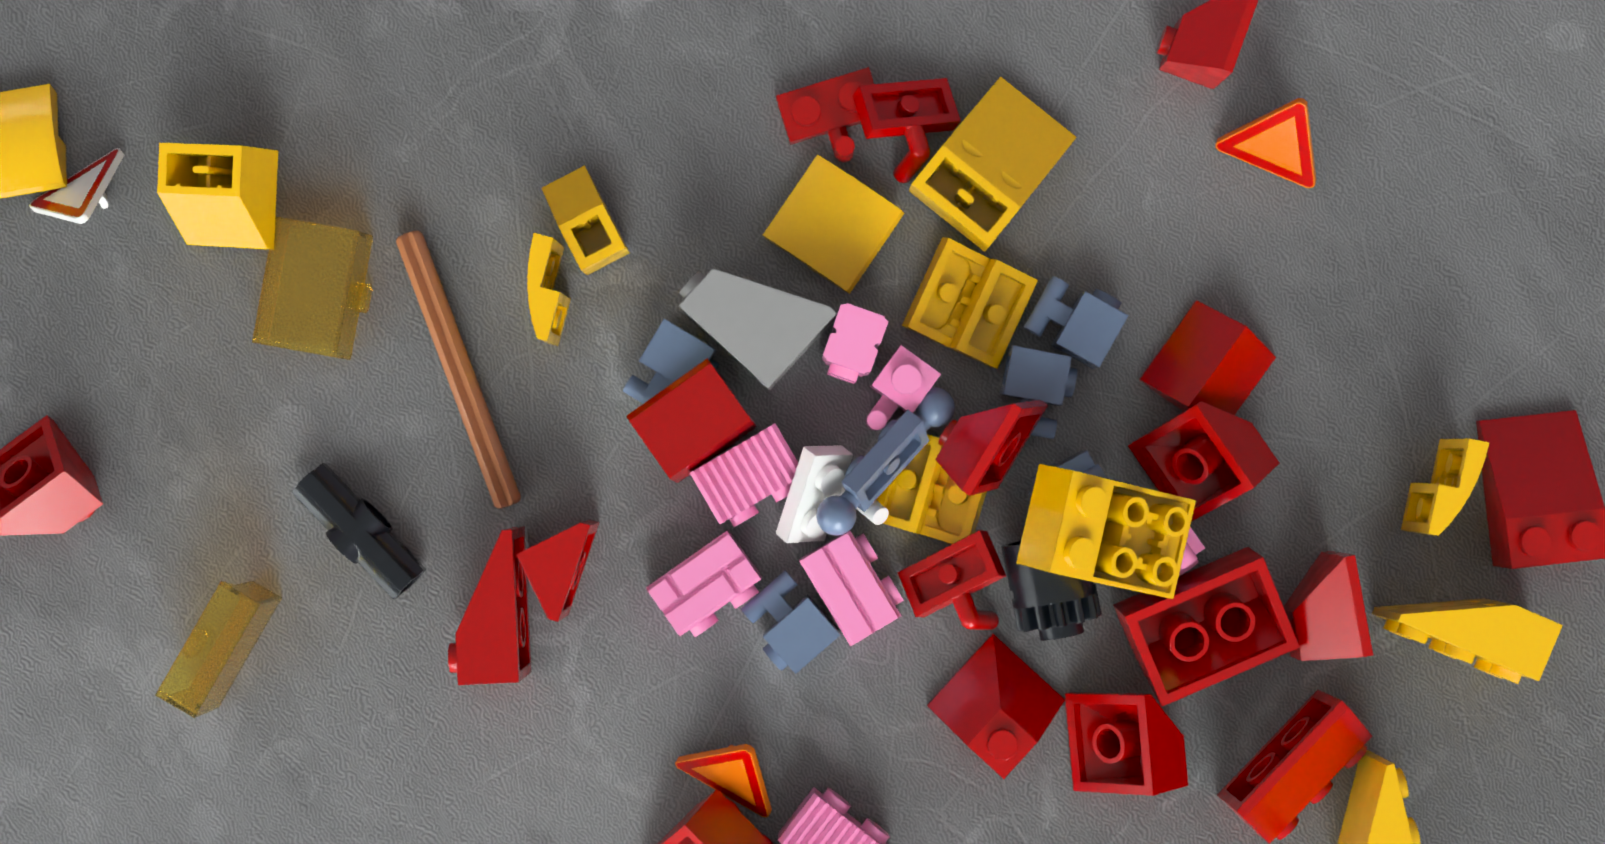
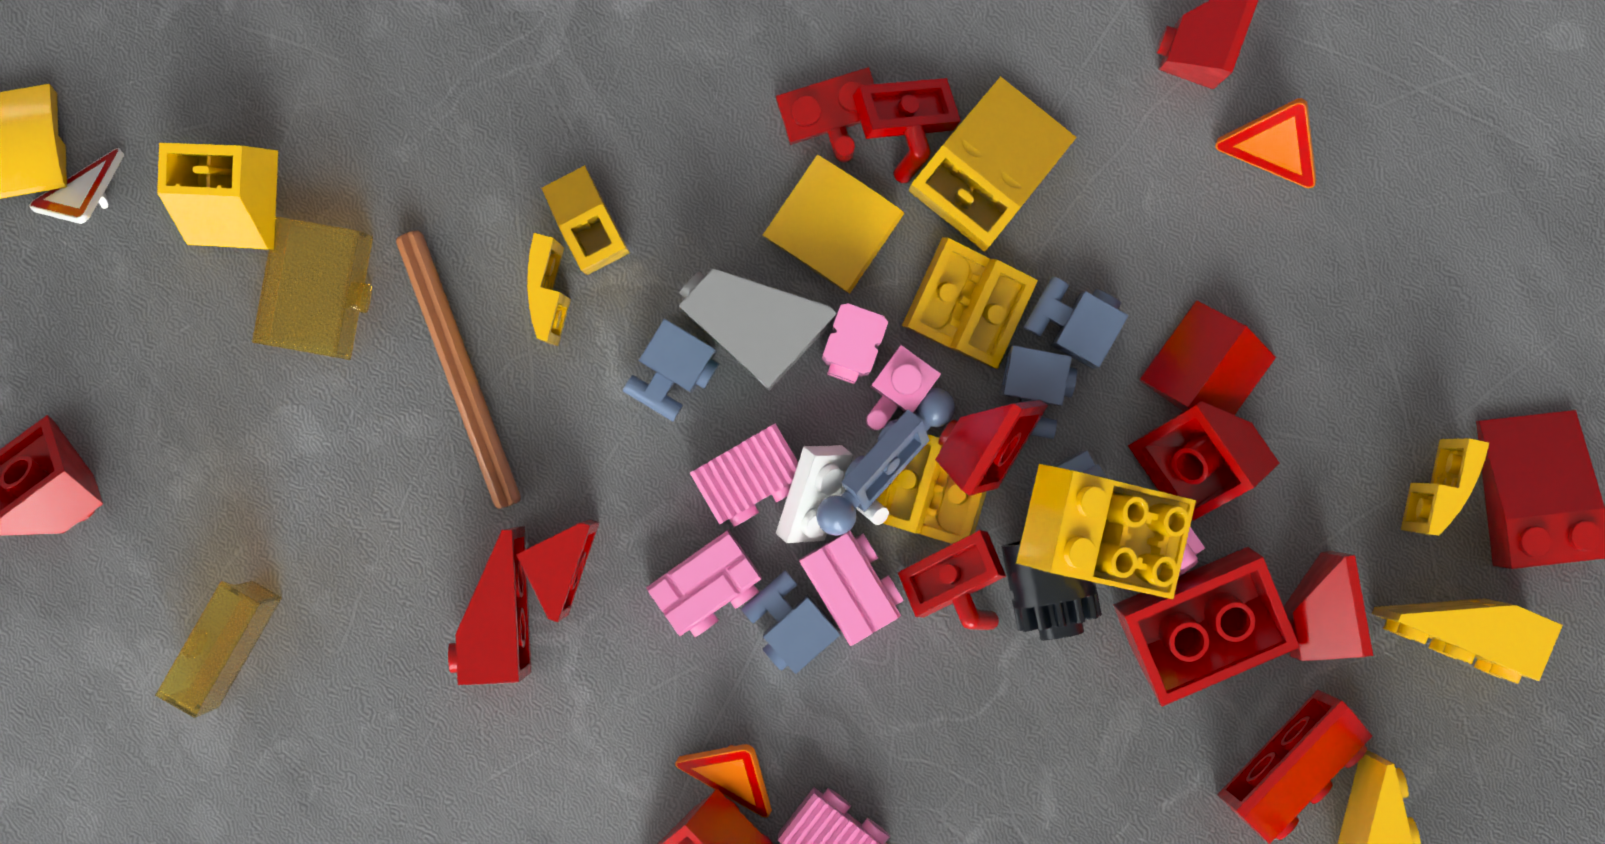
black piece [292,463,427,599] -> none
red slope [626,358,757,483] -> none
red slope [927,633,1065,779] -> none
red slope [1065,692,1188,796] -> none

